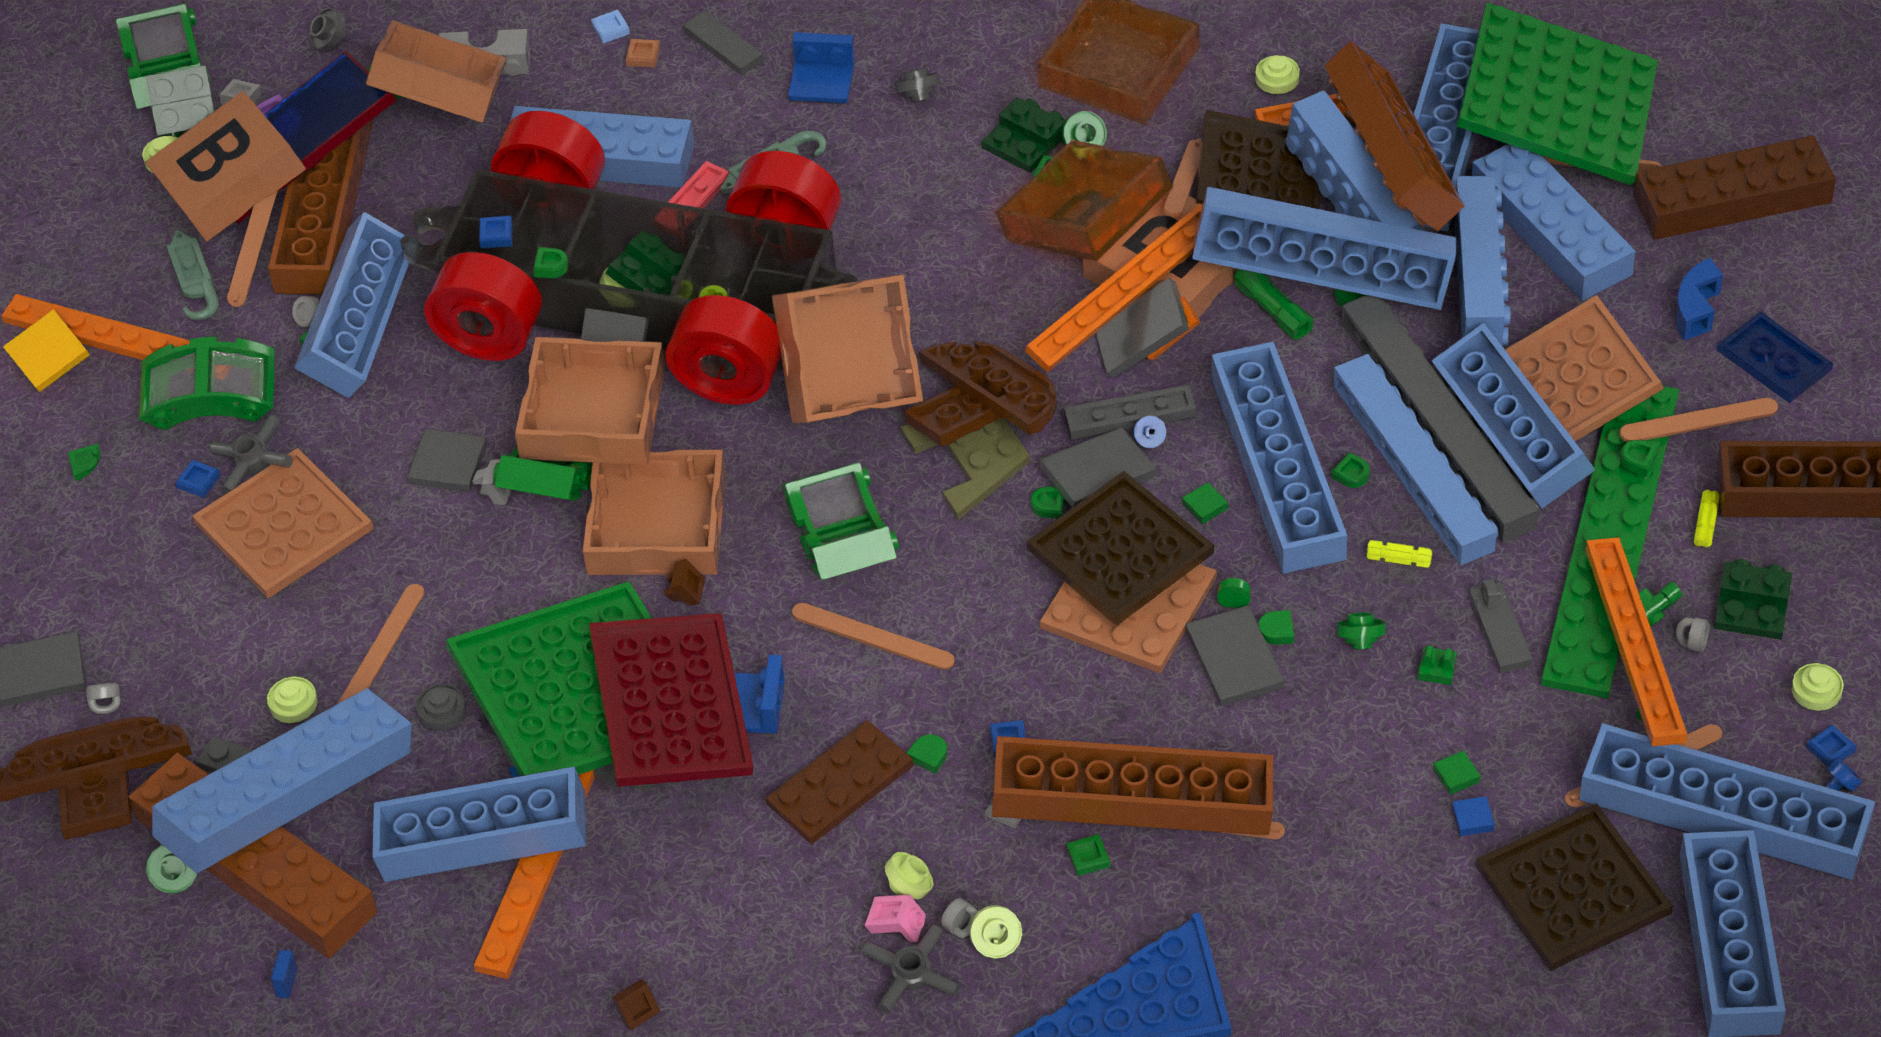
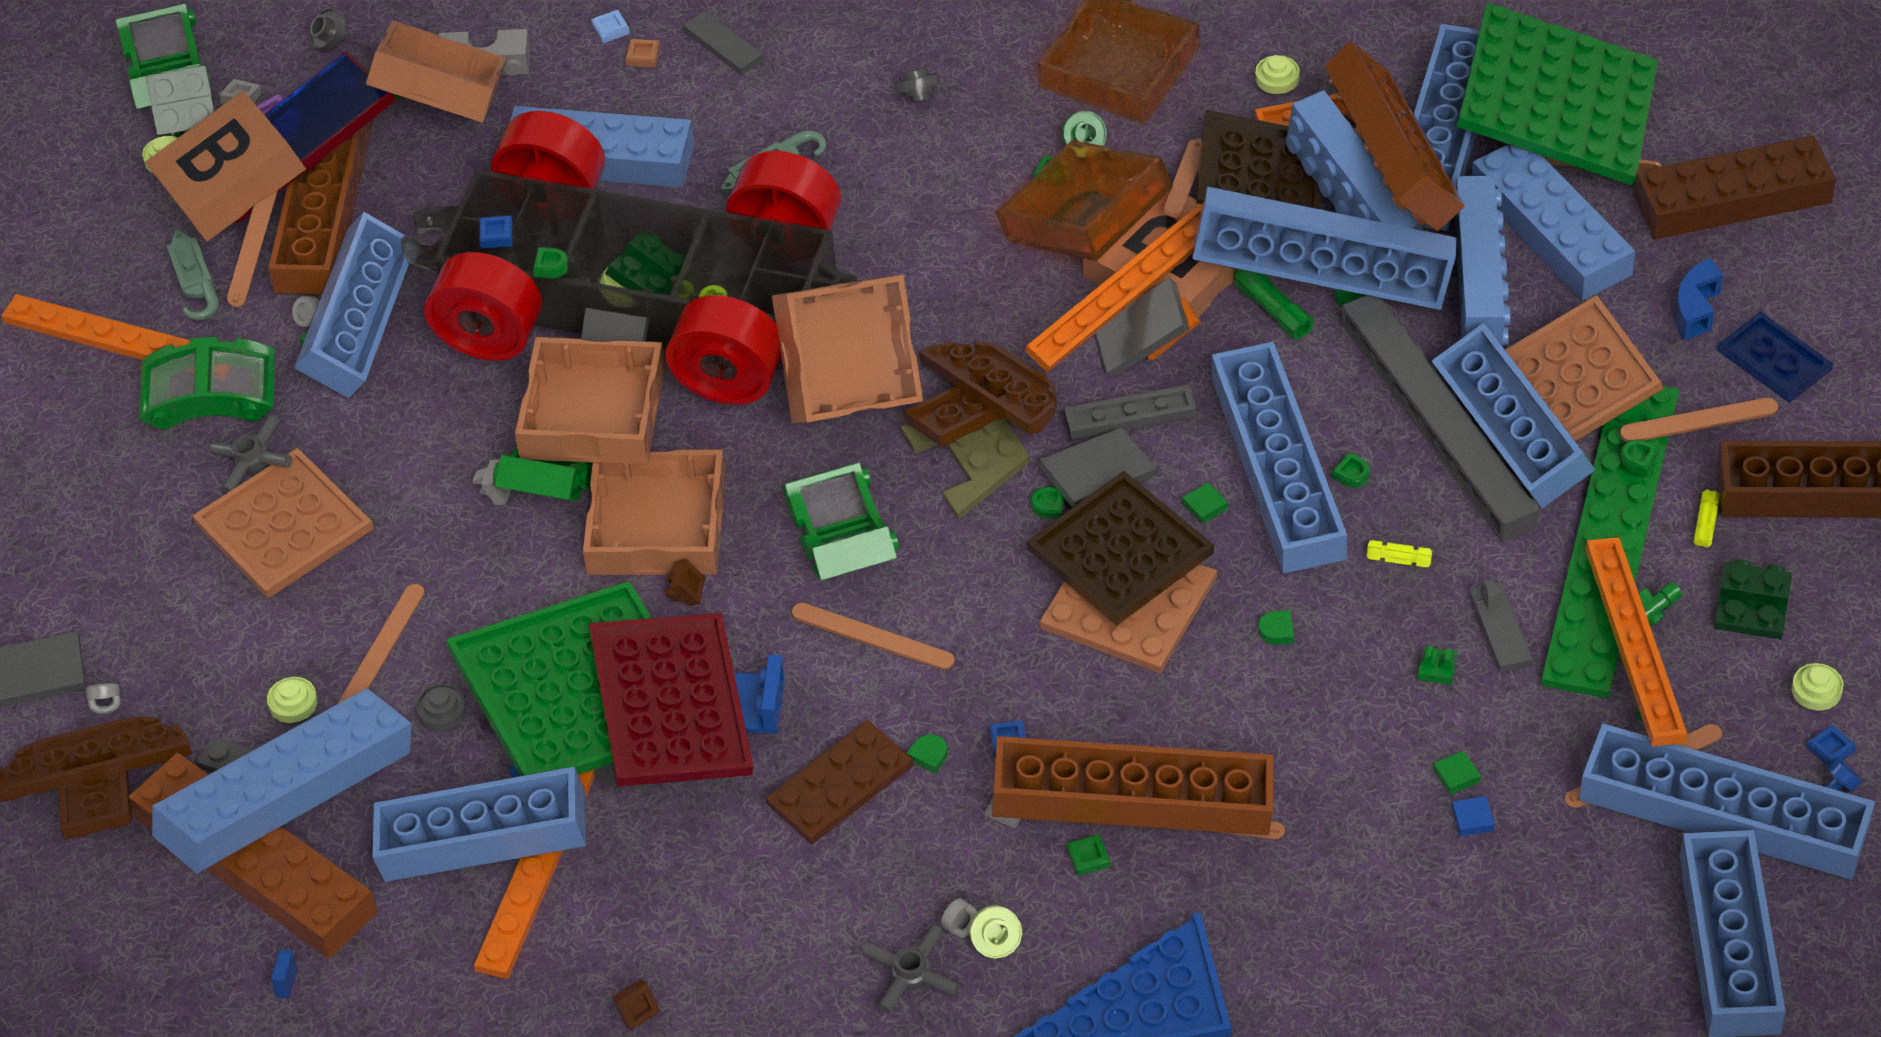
yellow tile [3,309,90,392] -> none
green tile [67,444,101,481] -> none
green plate [146,844,198,894] -> none
blue tile [175,460,221,498] -> none
dark grey tile [407,429,488,492] -> none
coral tile [653,161,729,236] -> none
blue bracket [788,32,856,103] -> none
bright pink bracket [865,895,926,943] -> none
yellowish green plate [885,852,934,899] -> none
dark green plate [981,97,1065,173] -> none
tile [1133,416,1166,448] -> none
dark grey tile [1186,605,1284,706] -> none
green tile [1217,578,1251,608] -> none
medium blue brick [1334,354,1498,566] -> none
green plate [1336,612,1386,649] -> none
dark brown plate [1476,803,1673,971] -> none
light grey tile [1676,617,1710,653] -> none

